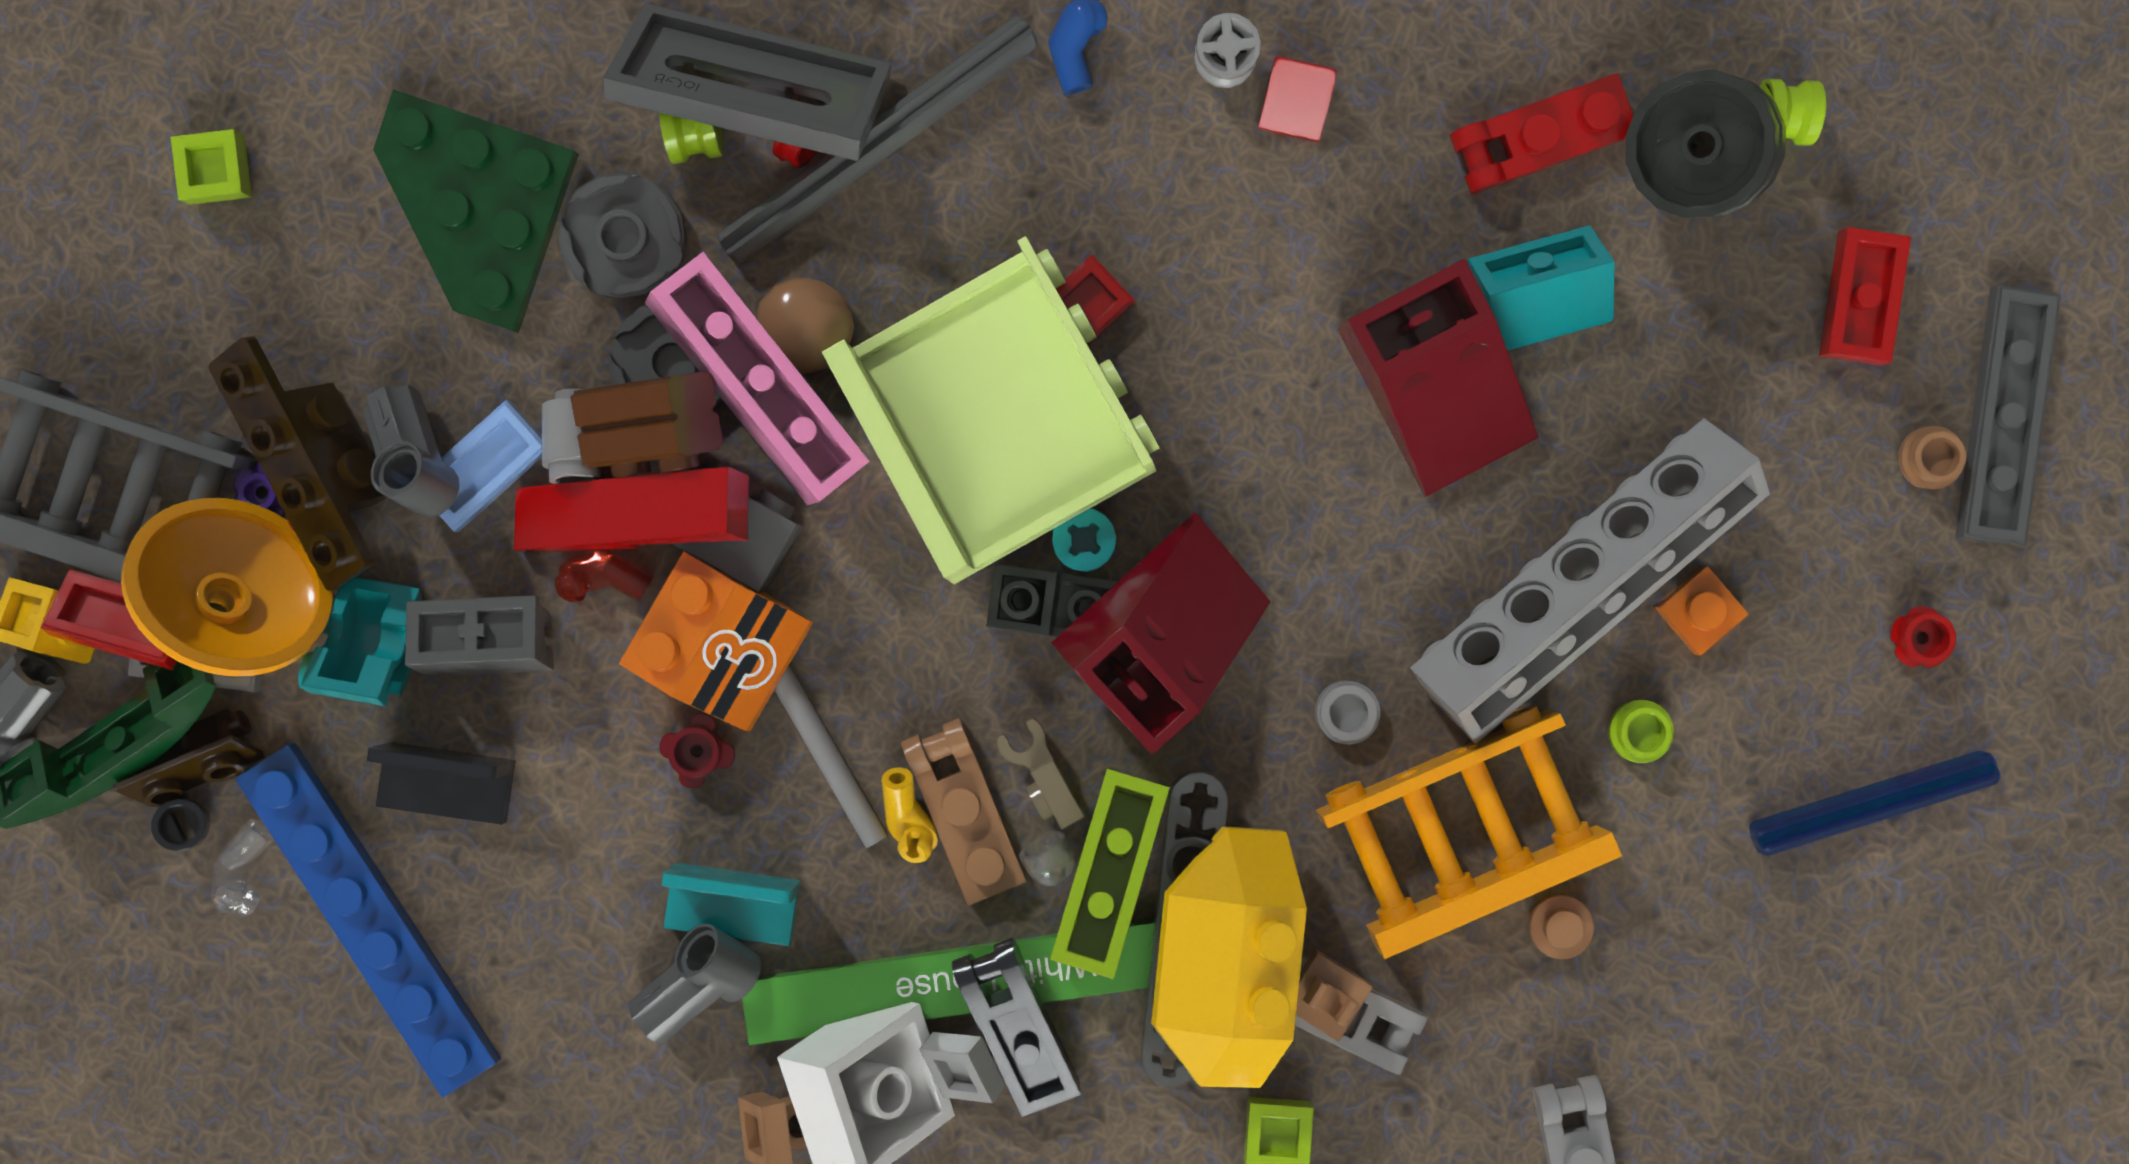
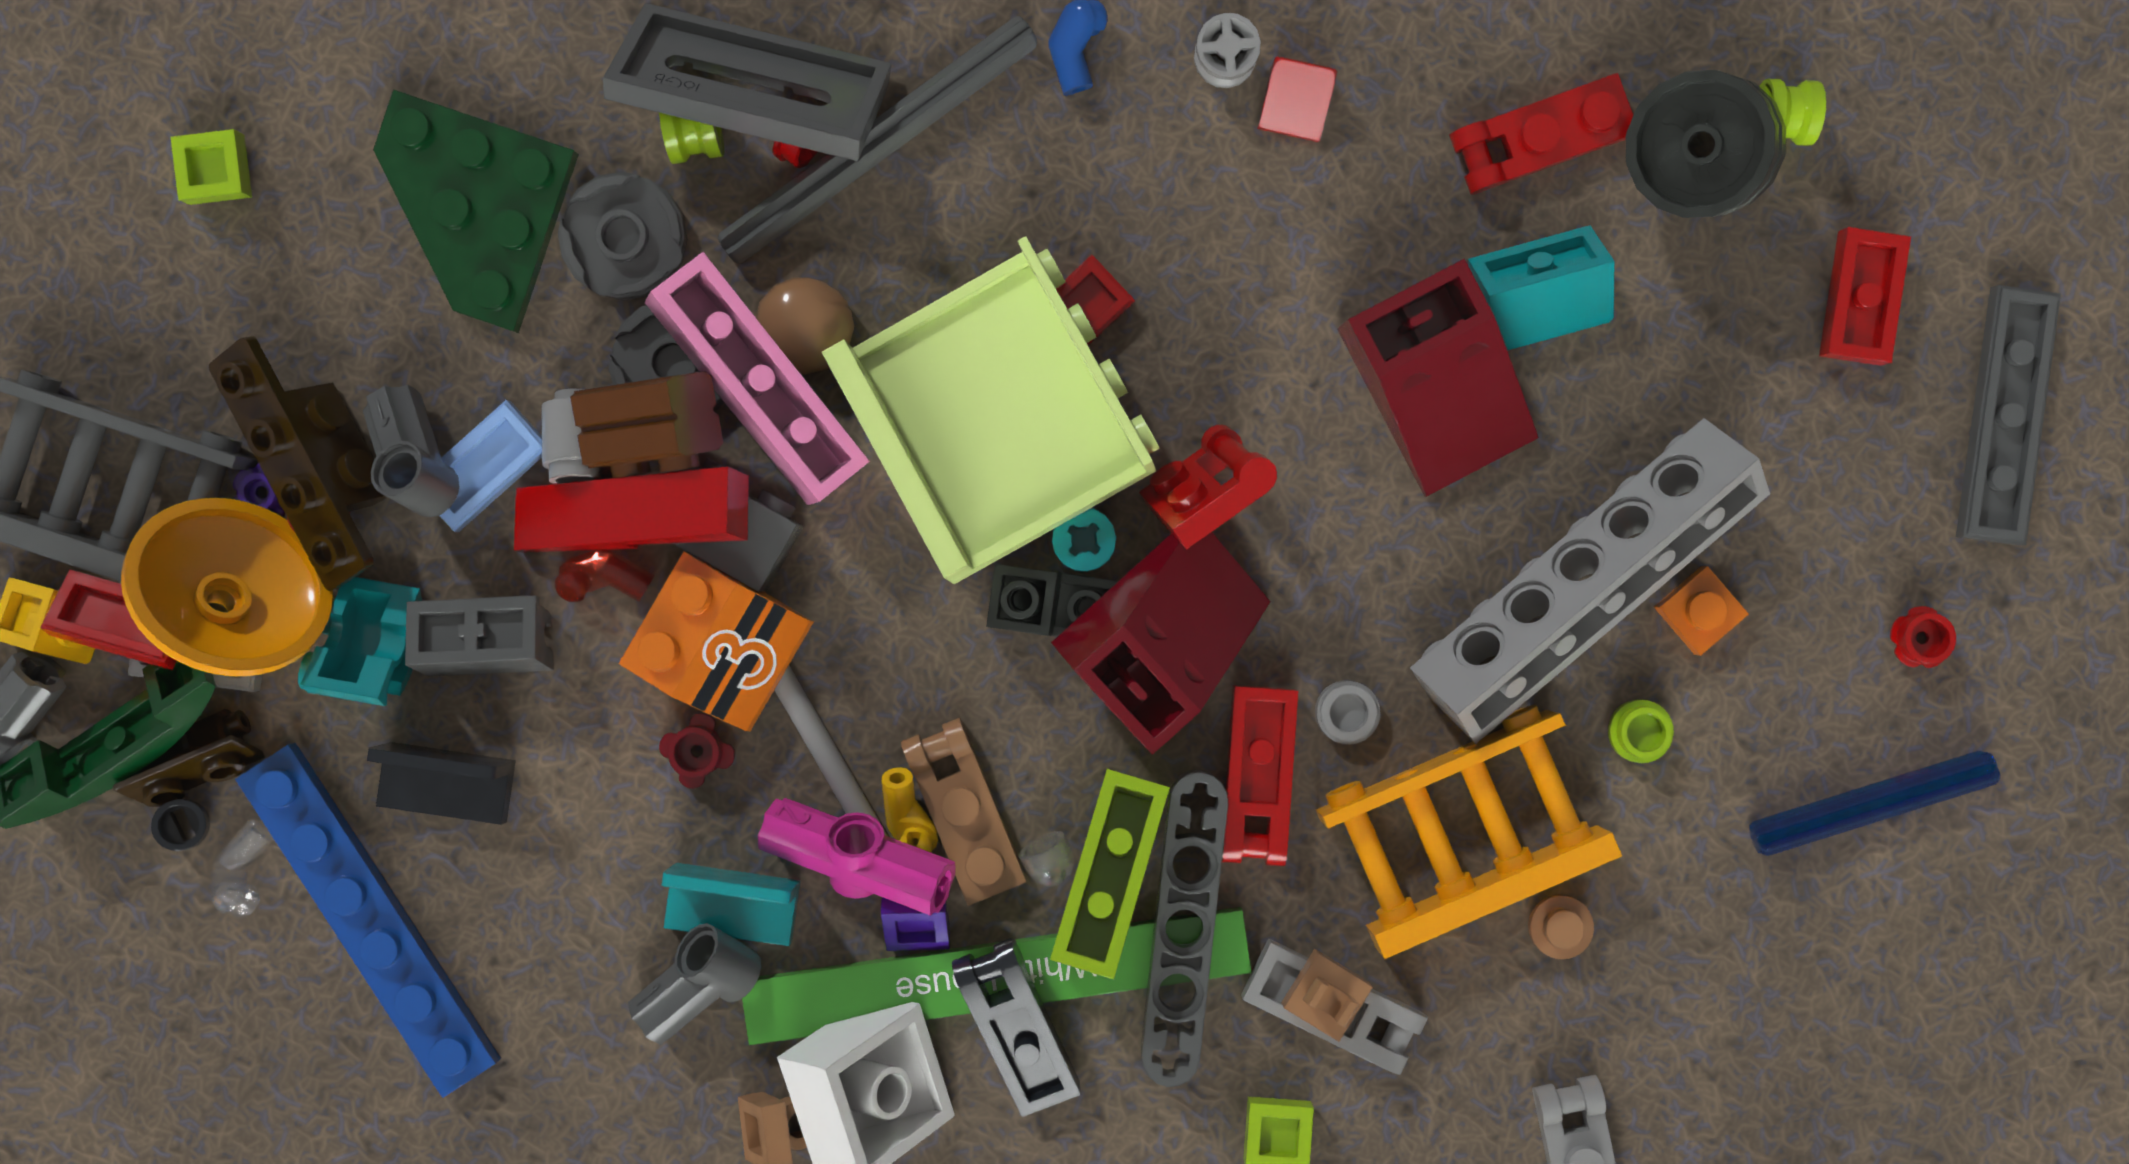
light grey plate [919,1032,1006,1103] -> none
dark tan plate [997,717,1084,830] -> none
yellow wedge [1151,826,1307,1088] -> none
medium nougat plate [1898,426,1966,490] -> none
none -> dark pink piece [758,798,956,916]
none -> dark purple plate [881,897,950,951]
none -> red plate [1139,424,1277,550]
none -> red plate [1222,685,1299,866]

